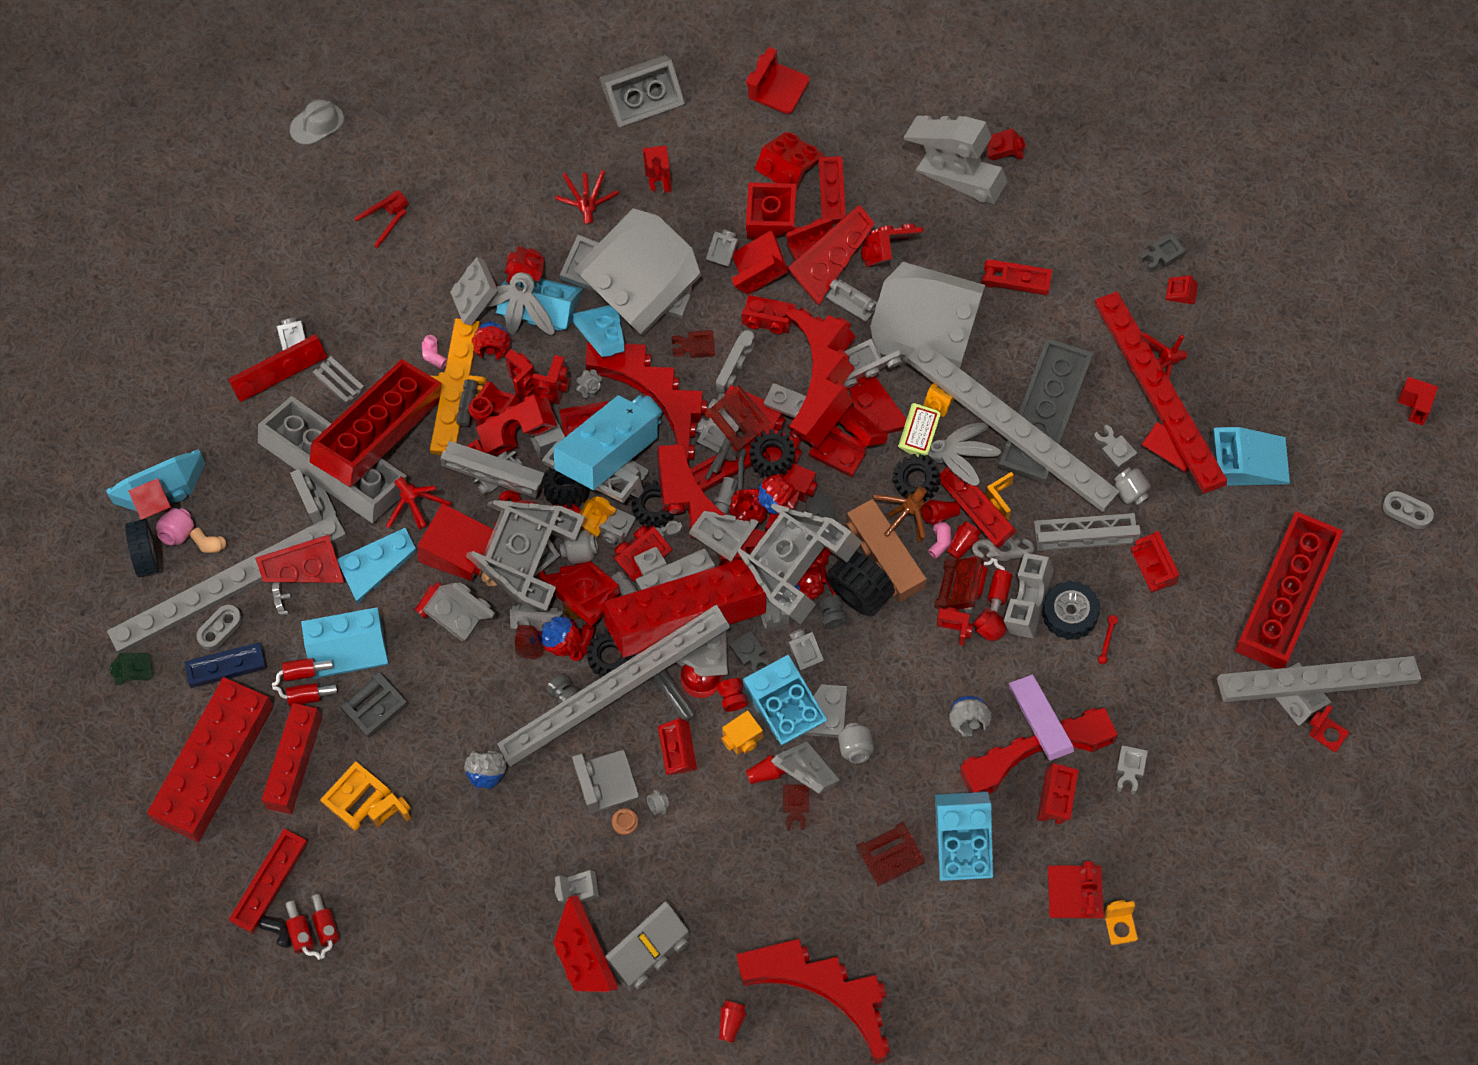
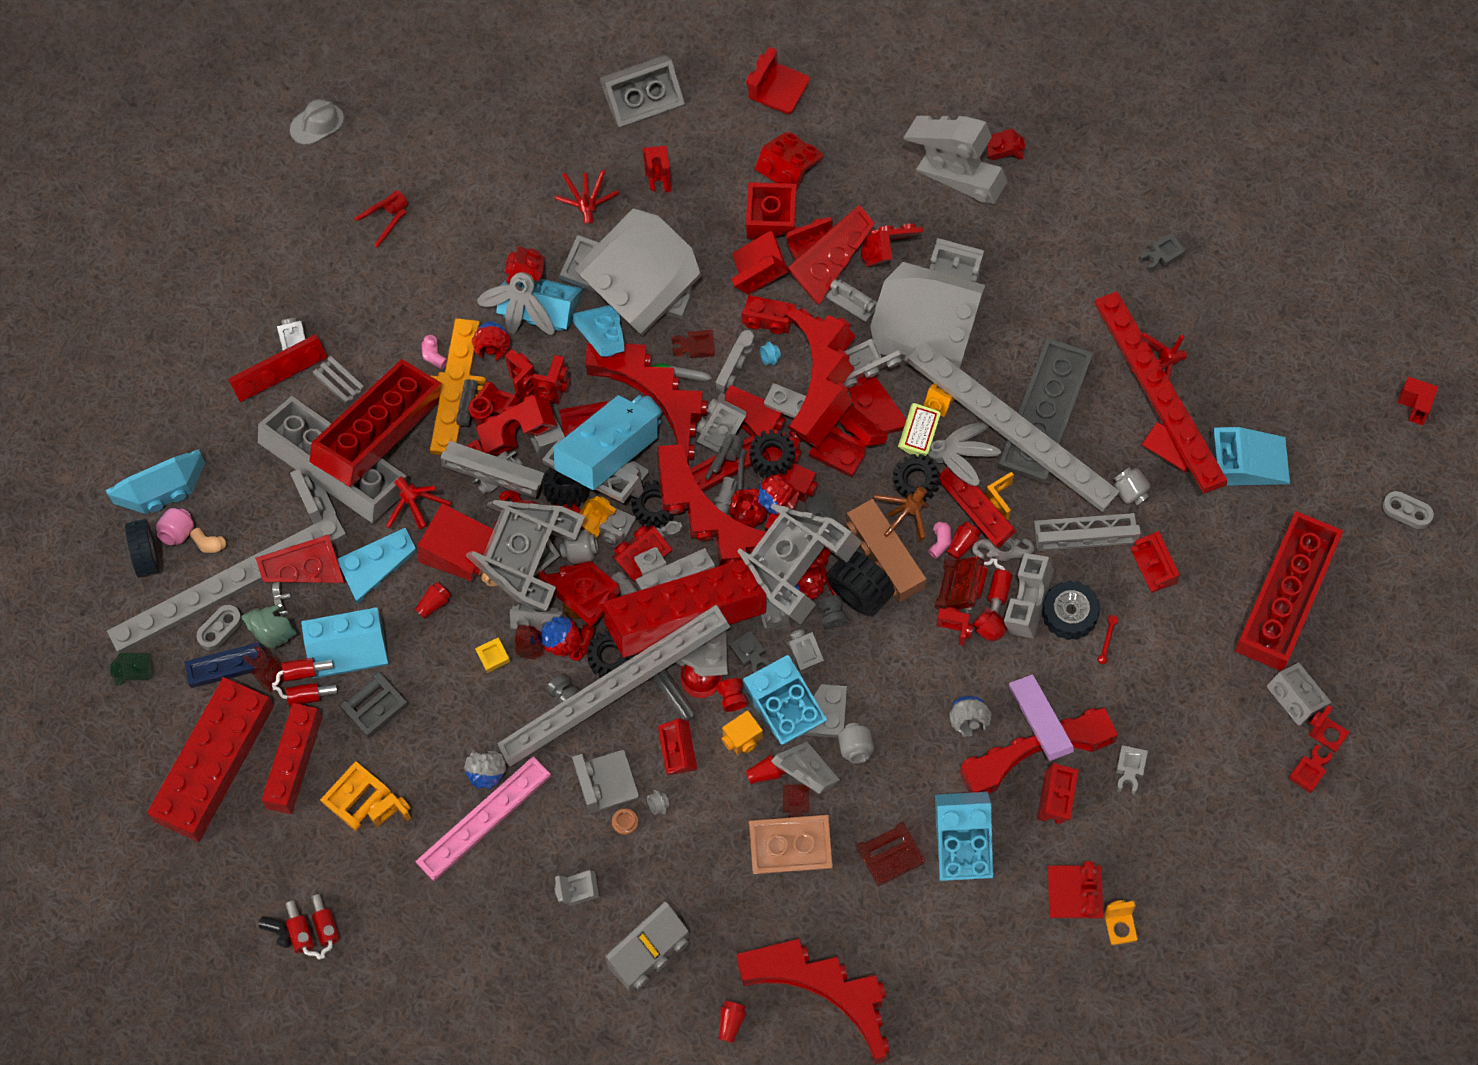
piece [128,478,172,520] -> none
red plate [228,829,308,934] -> none
light grey bracket [422,582,495,641] -> none
light grey plate [450,257,498,326] -> none
red wing [553,895,618,992] -> none
light grey plant [576,369,602,398] -> none
light grey wing [689,511,758,562] -> none
clear red plate [704,385,771,452] -> none
light grey bracket [706,229,741,267] -> none
red plate [818,156,846,224] -> none
red cone [921,500,960,525] -> none
red plate [981,260,1052,295] -> none
light grey plate [1094,425,1137,470] -> none
red slope [1166,275,1198,304] -> none
light grey plate [1217,656,1421,702] -> none
none -> sand green hair [241,605,297,649]
none -> clear red plate [244,646,284,693]
none -> bright pink tile [416,756,551,882]
none -> yellow plate [475,637,510,673]
none -> light grey piece [652,363,712,381]
none -> nougat plate [749,815,832,875]
none -> medium azure plate [760,342,781,366]
none -> light grey hinge [929,238,984,282]
none -> red plate [1289,744,1333,794]

